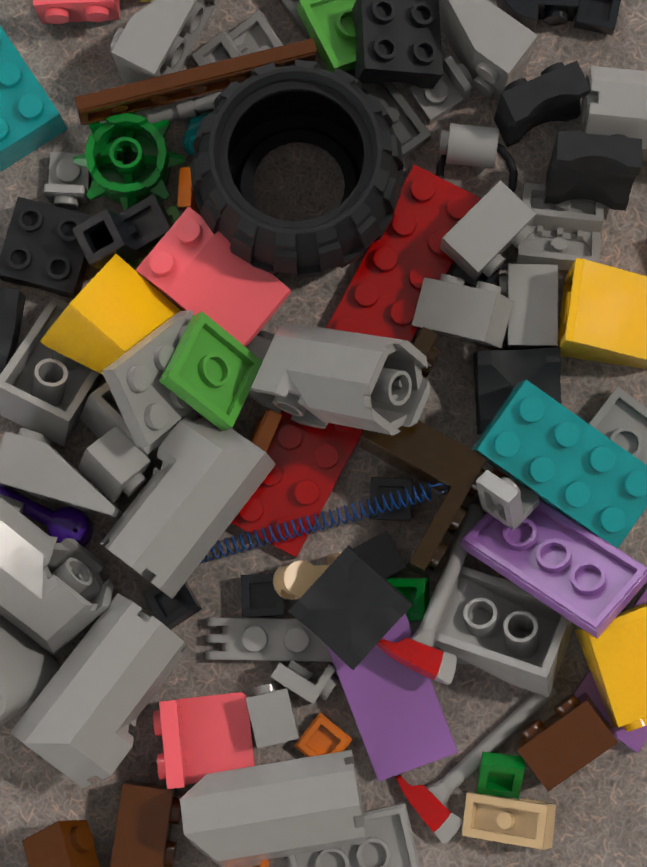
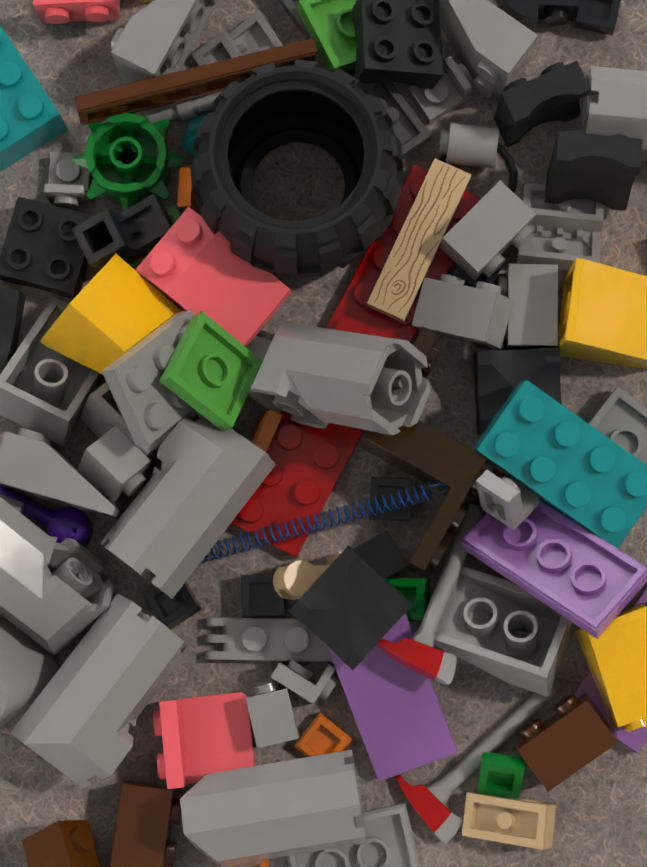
none -> tan tile [367,158,472,323]

